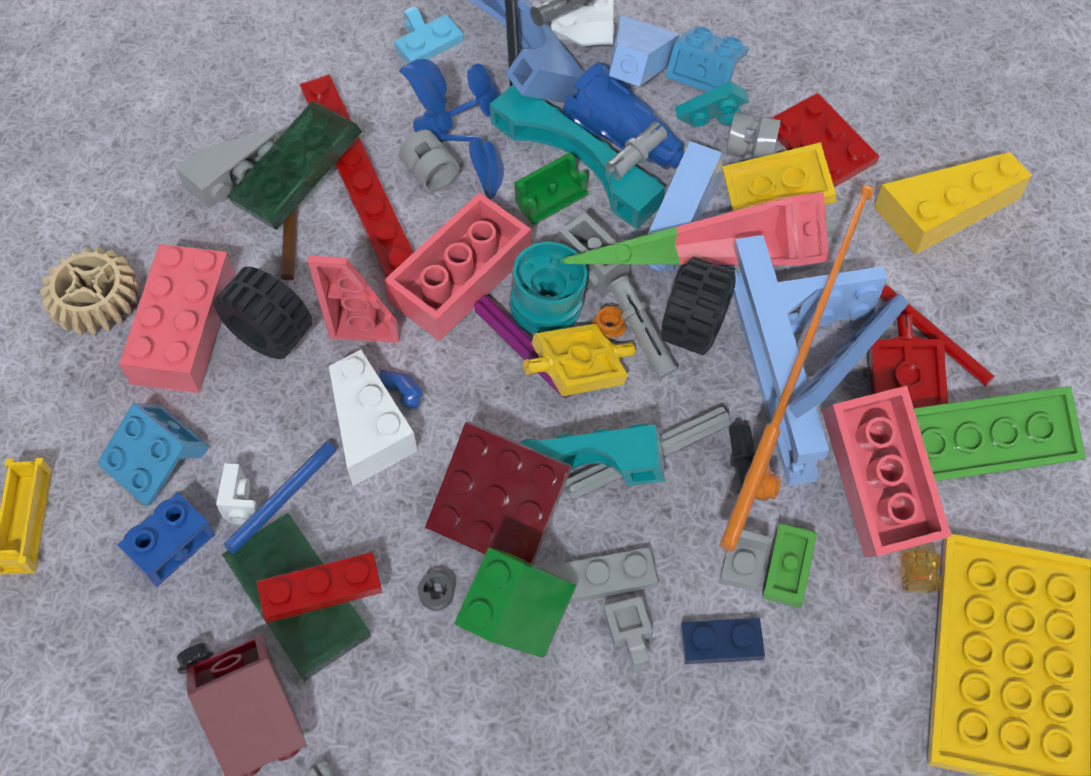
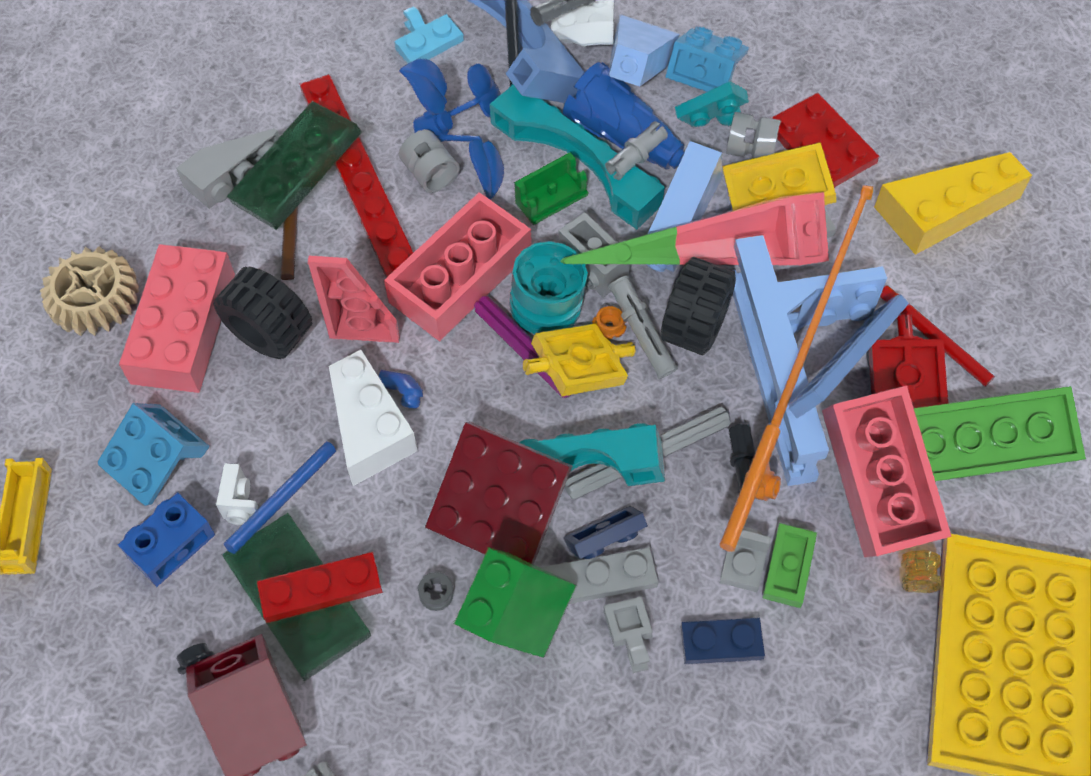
none -> dark blue plate [563,506,648,559]

